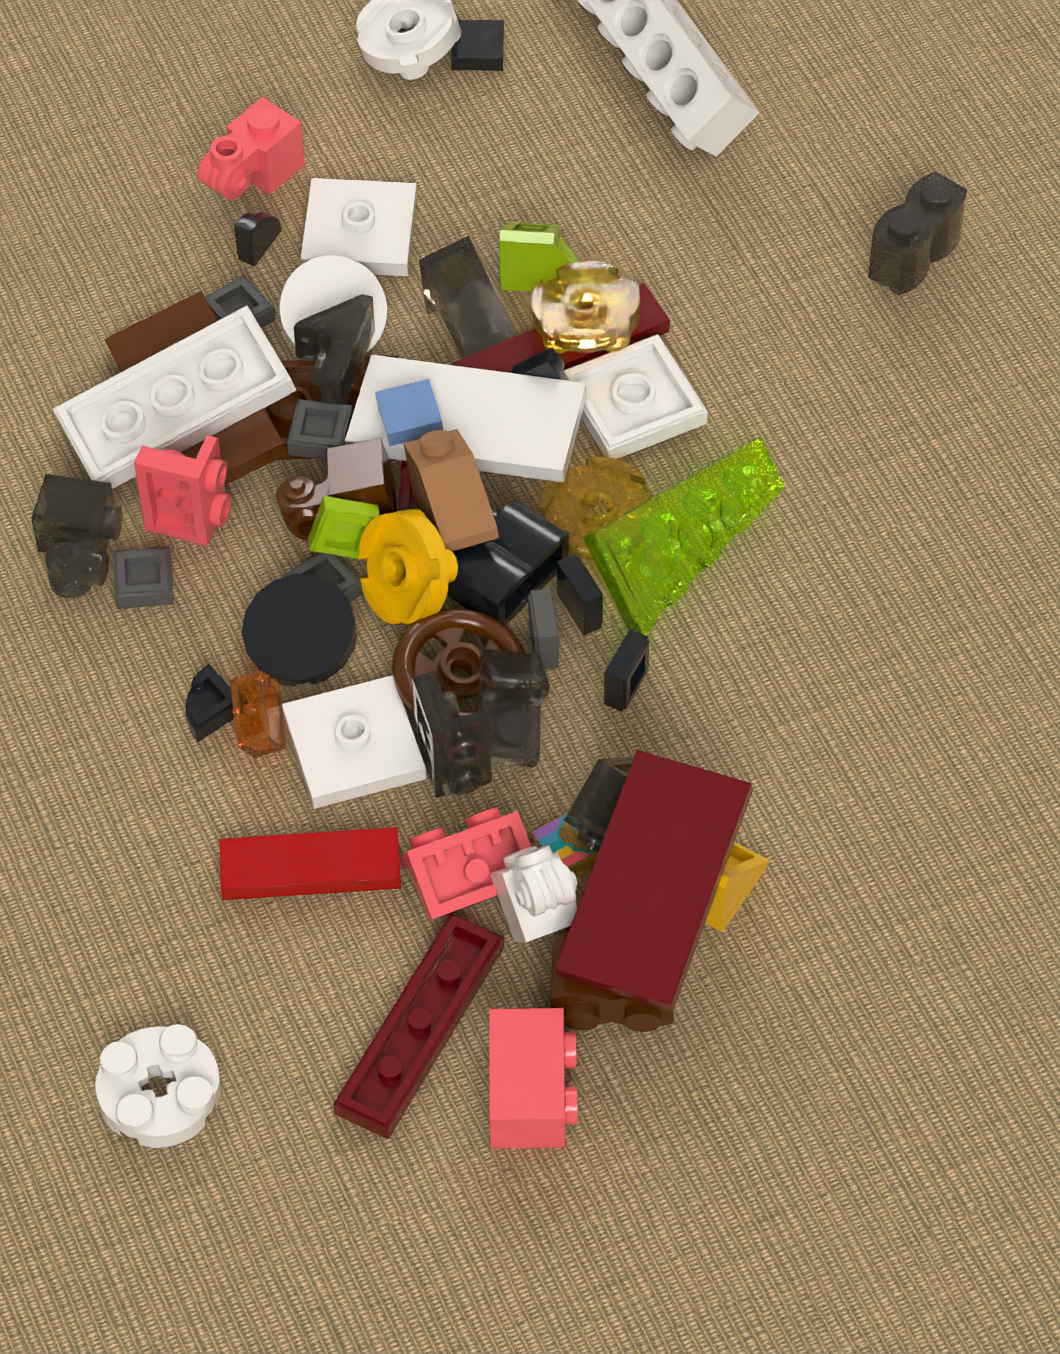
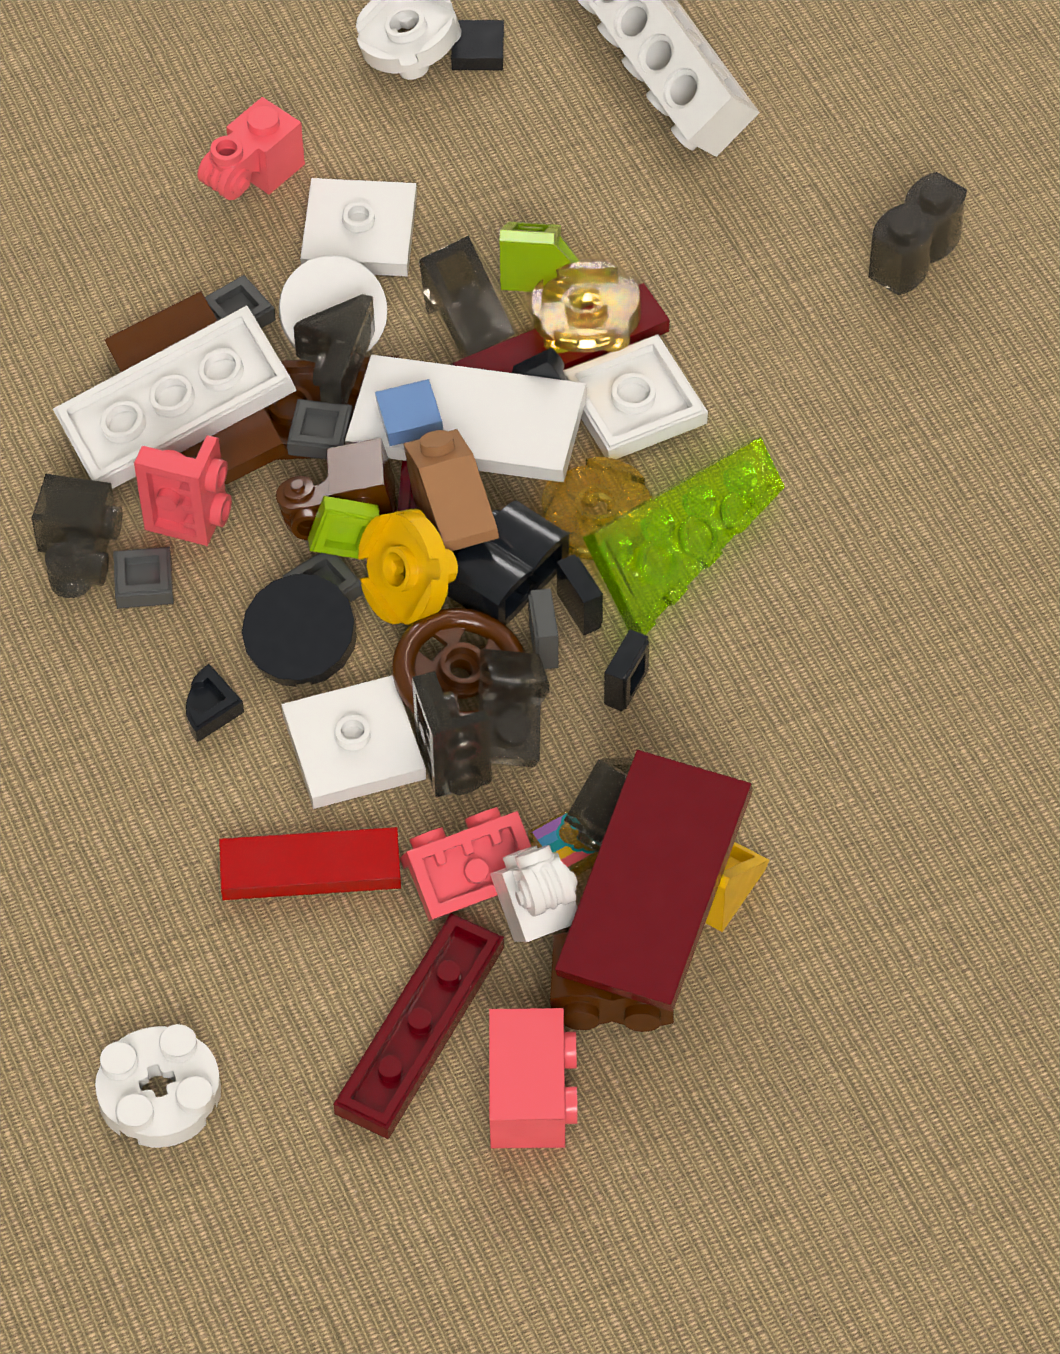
clear orange piece [230,671,287,758] -> none
black tile [234,212,282,267] -> none

